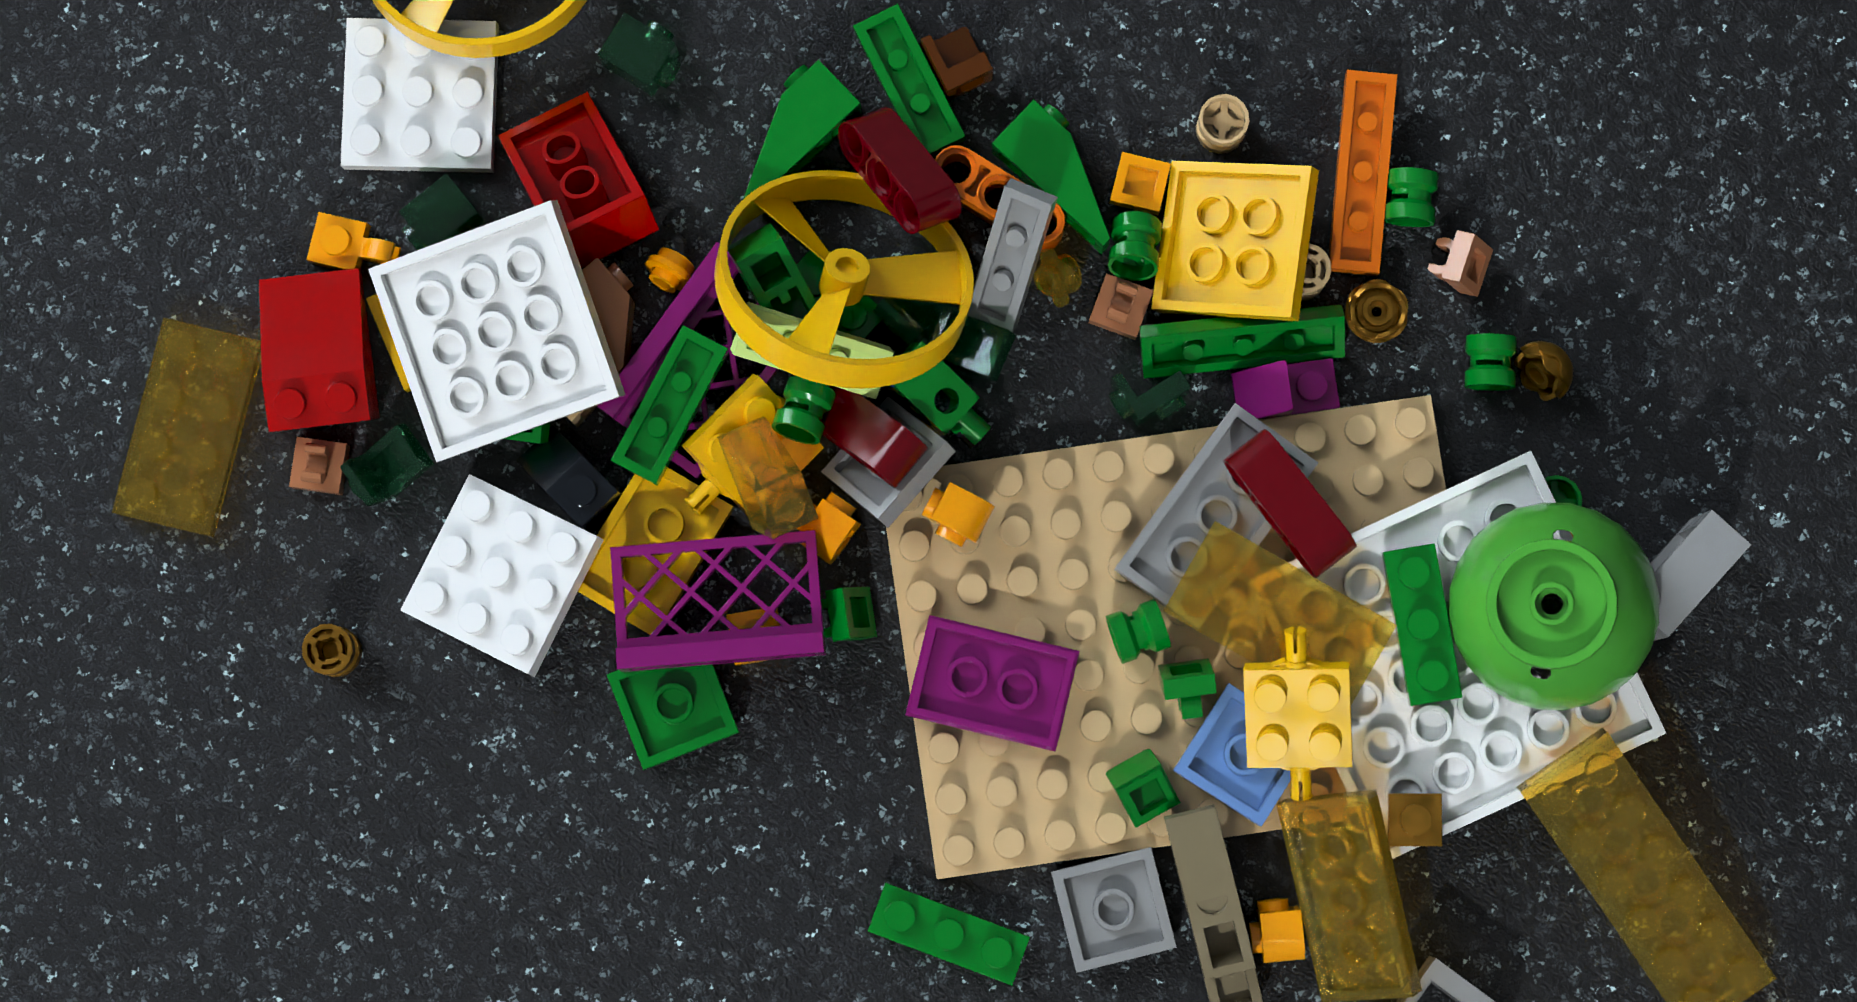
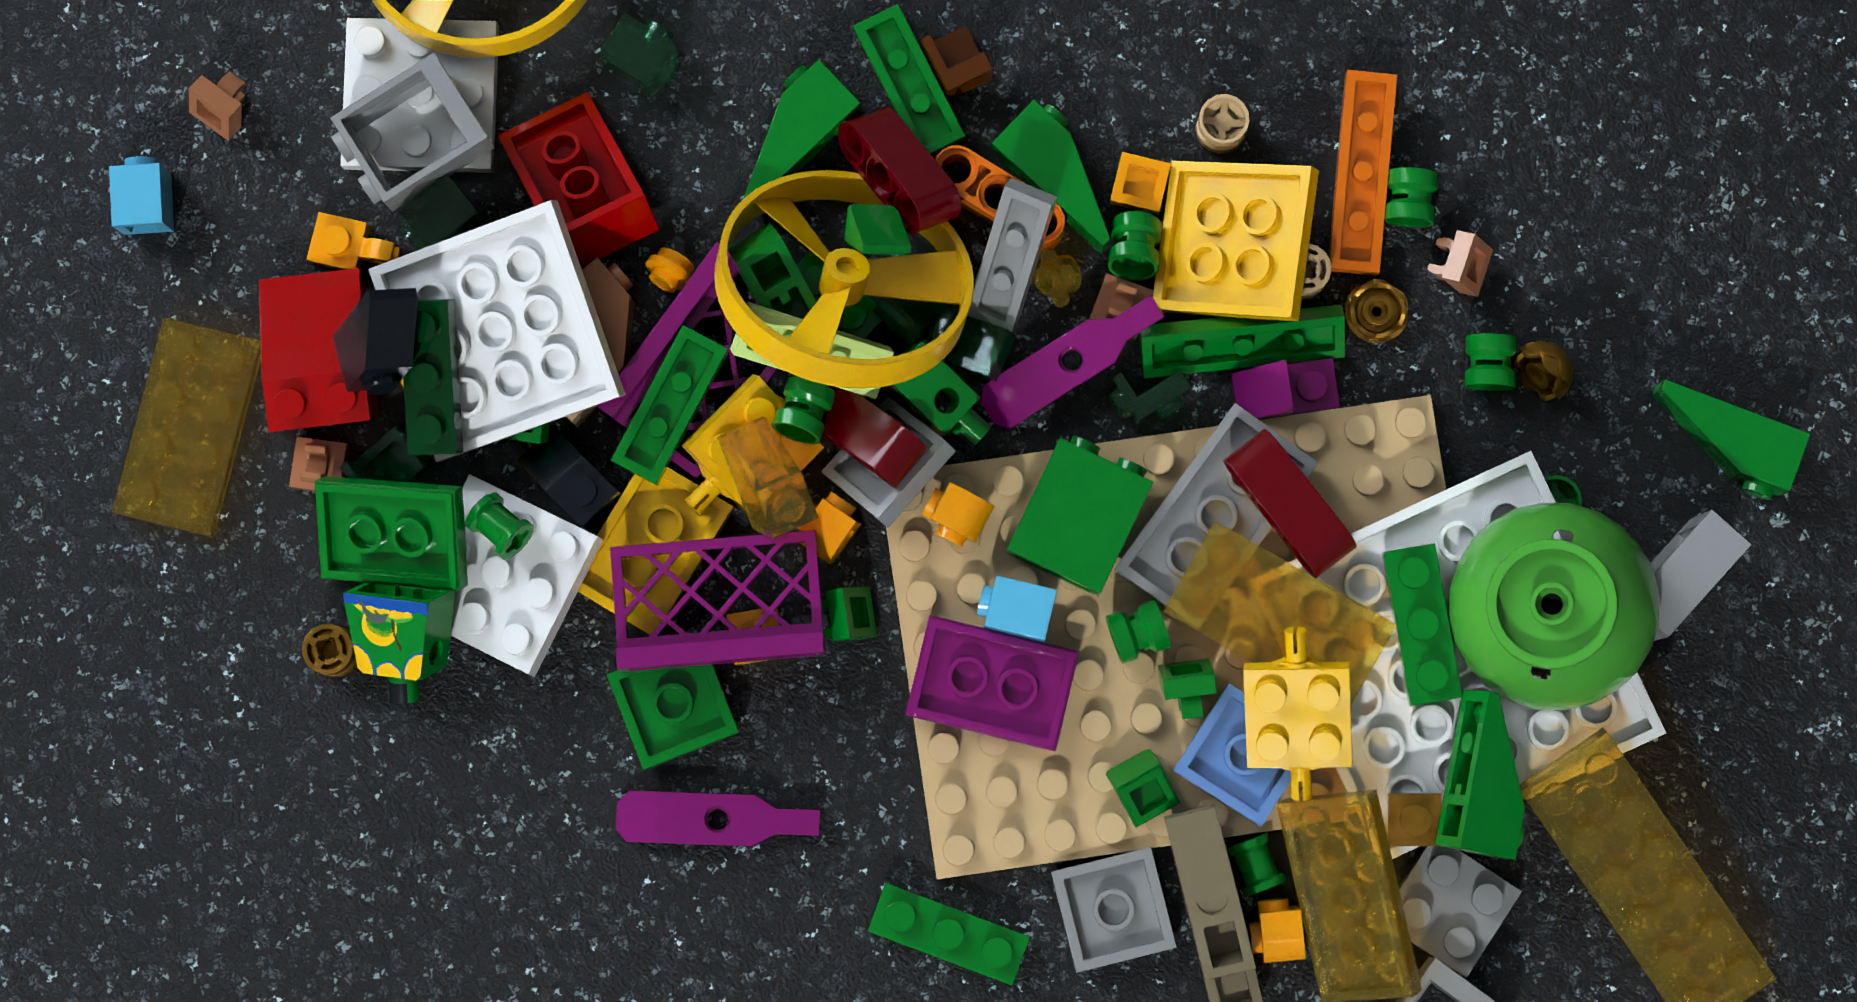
none -> medium azure brick [109,156,174,235]
none -> nougat tile [189,71,246,141]
none -> green tile [315,476,468,590]
none -> light grey window [330,53,495,212]
none -> black slope [333,288,418,395]
none -> green torso [343,582,455,704]
none -> dark green plate [403,299,464,455]
none -> green bush [465,492,534,560]
none -> magenta piece [616,791,821,846]
none -> green slope [844,204,911,255]
none -> medium azure brick [977,575,1057,642]
none -> magenta piece [981,295,1165,429]
none -> green brick [1006,435,1153,597]
none -> green bush [1226,832,1287,897]
none -> light grey plate [1377,846,1522,978]
none -> green slope [1435,690,1525,860]
none -> green slope [1651,380,1810,500]

